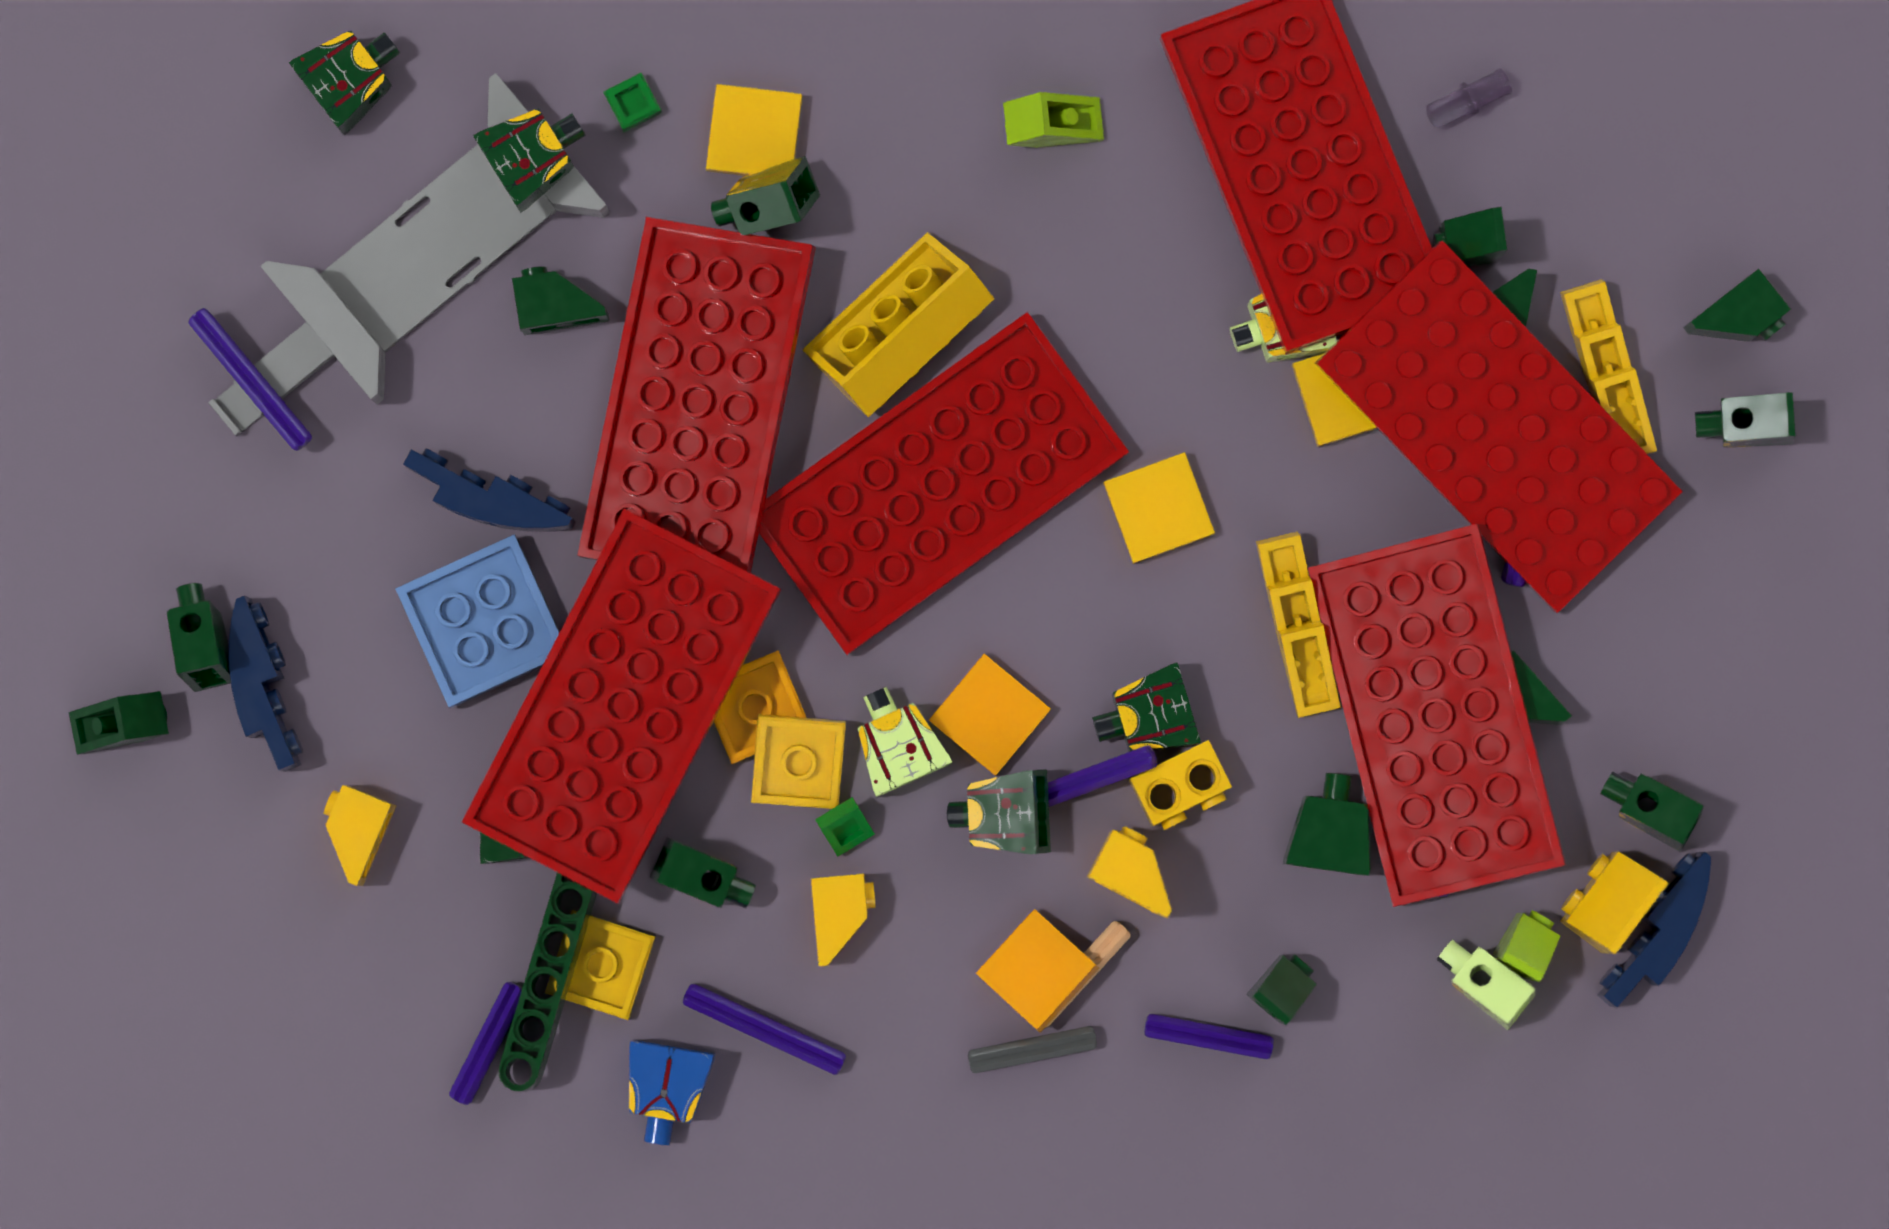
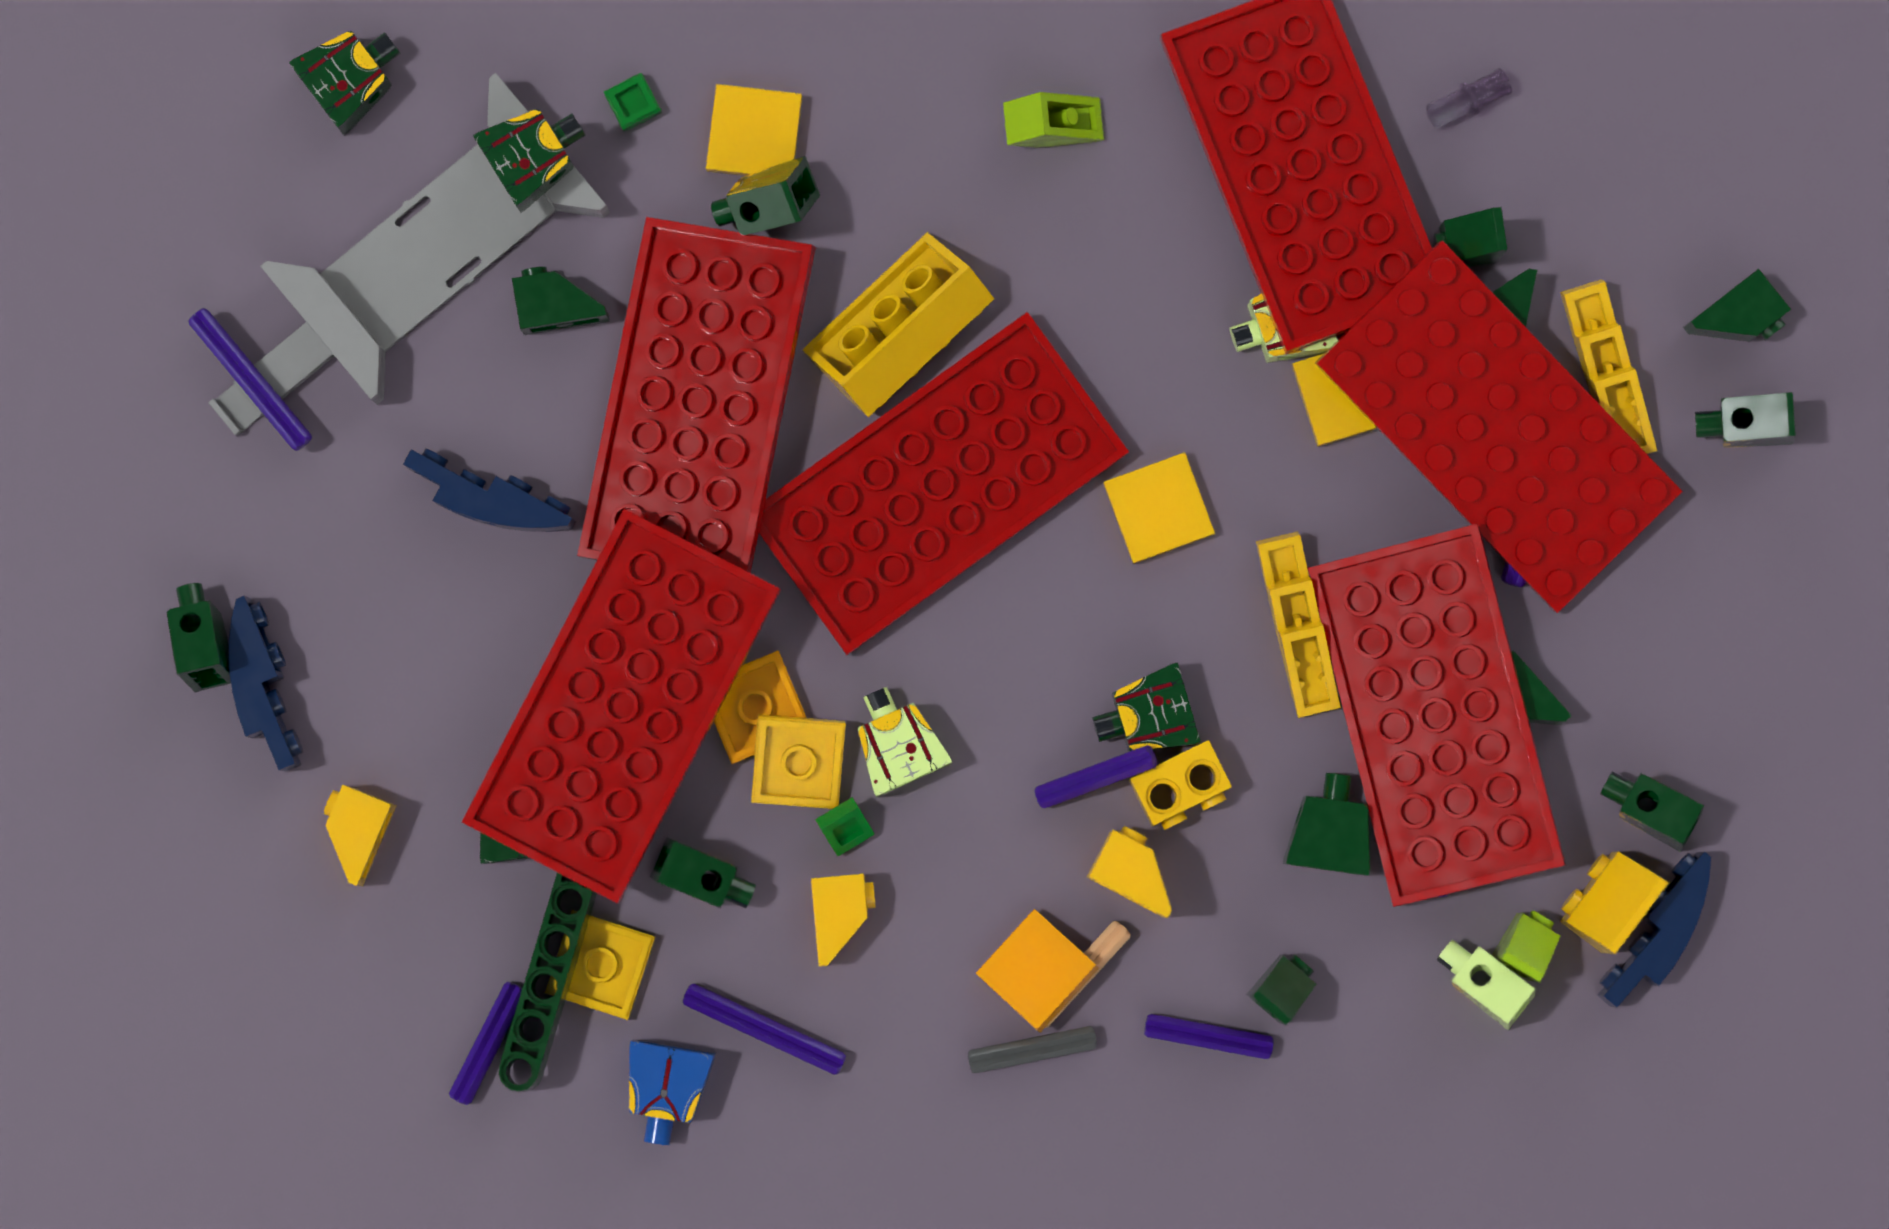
dark green slope [69,691,169,755] -> none
medium blue plate [395,534,560,708] -> none
light orange tile [928,654,1051,776] -> none
dark green torso [947,769,1051,854] -> none

